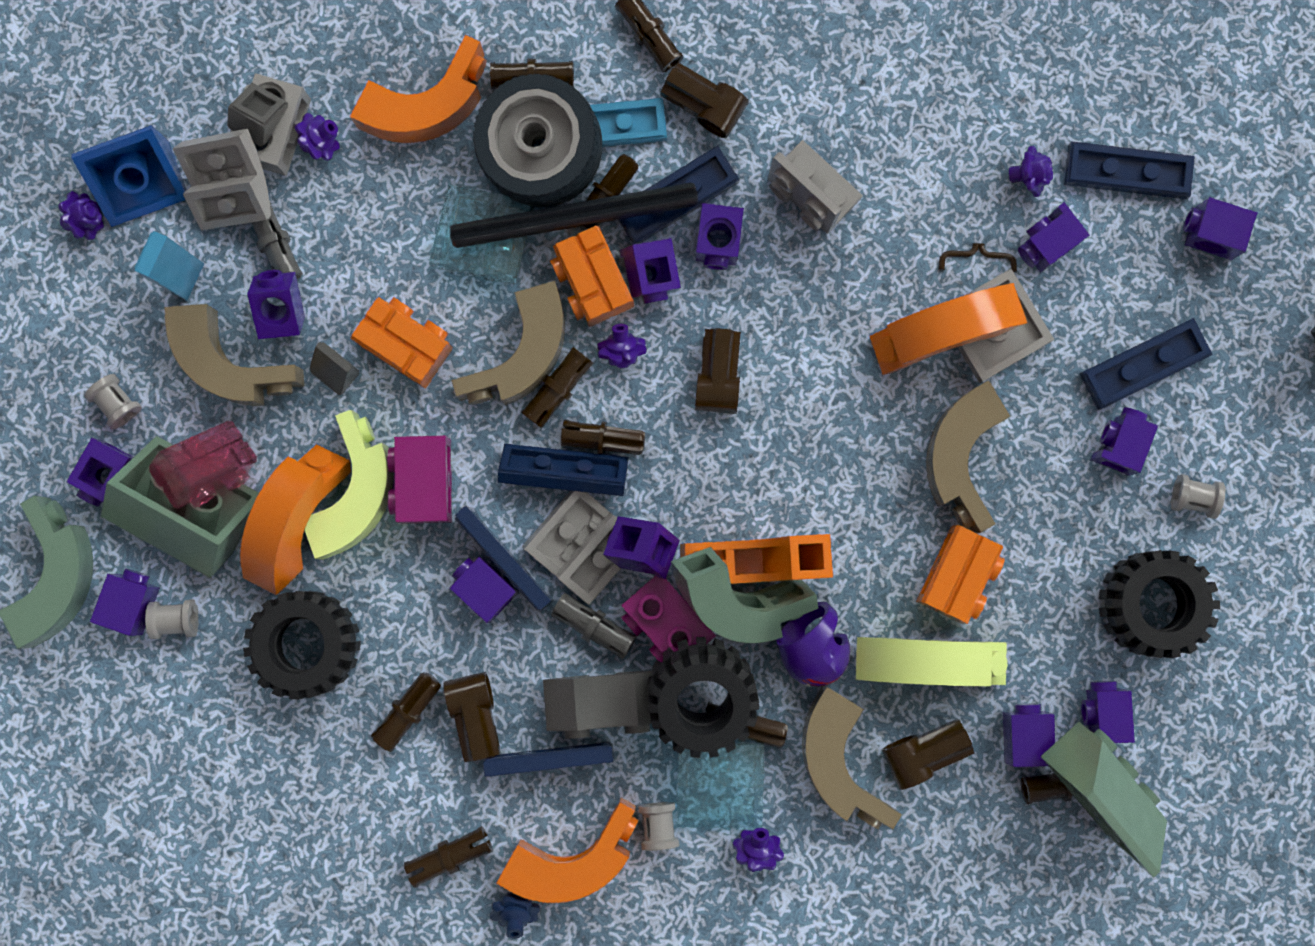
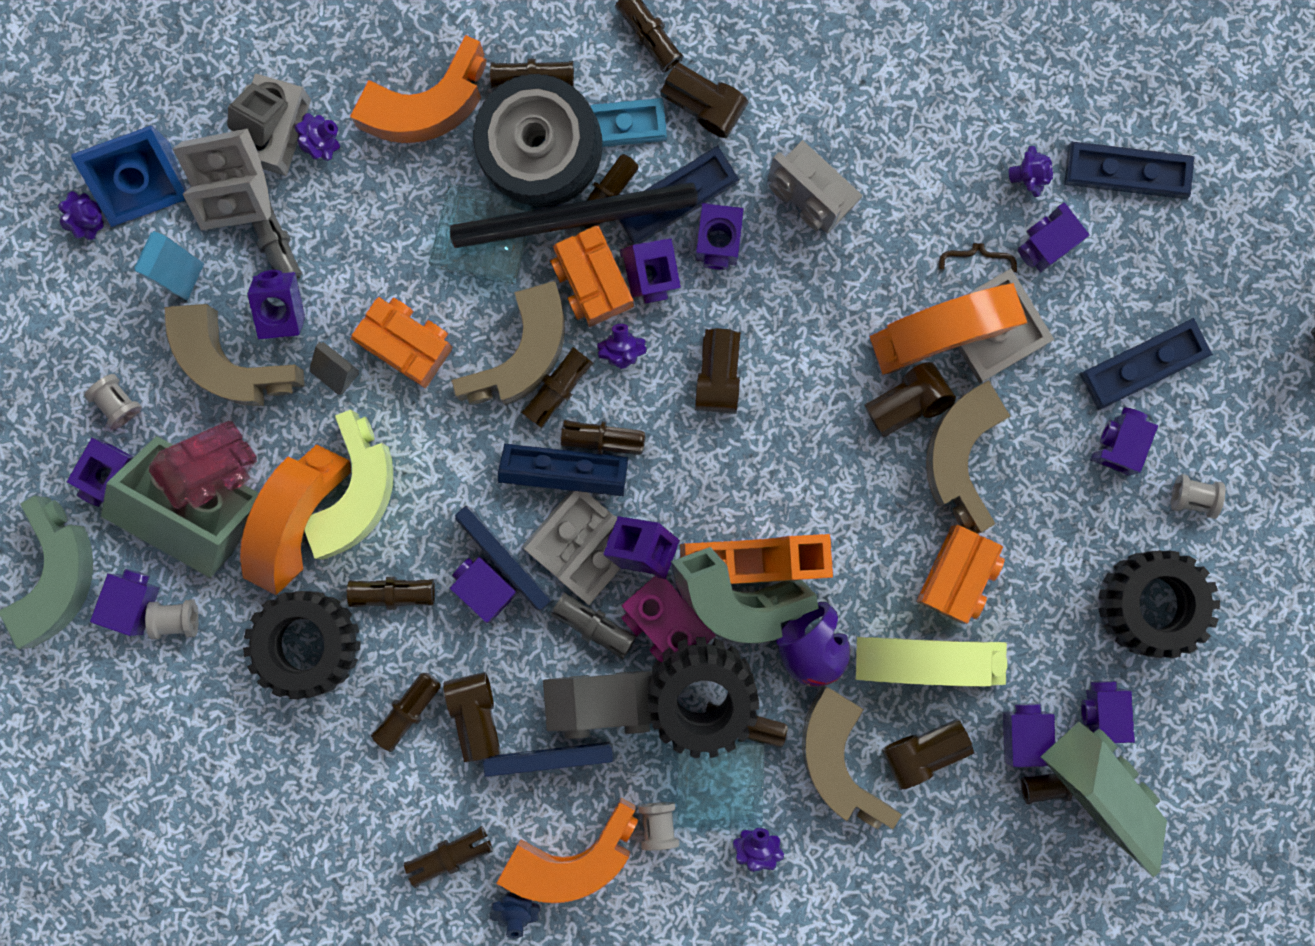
magenta brick [387,435,452,524] -> none
dark purple brick [1183,197,1258,260] -> none
none -> dark brown pin [347,577,435,610]
none -> dark brown piece [864,362,956,438]

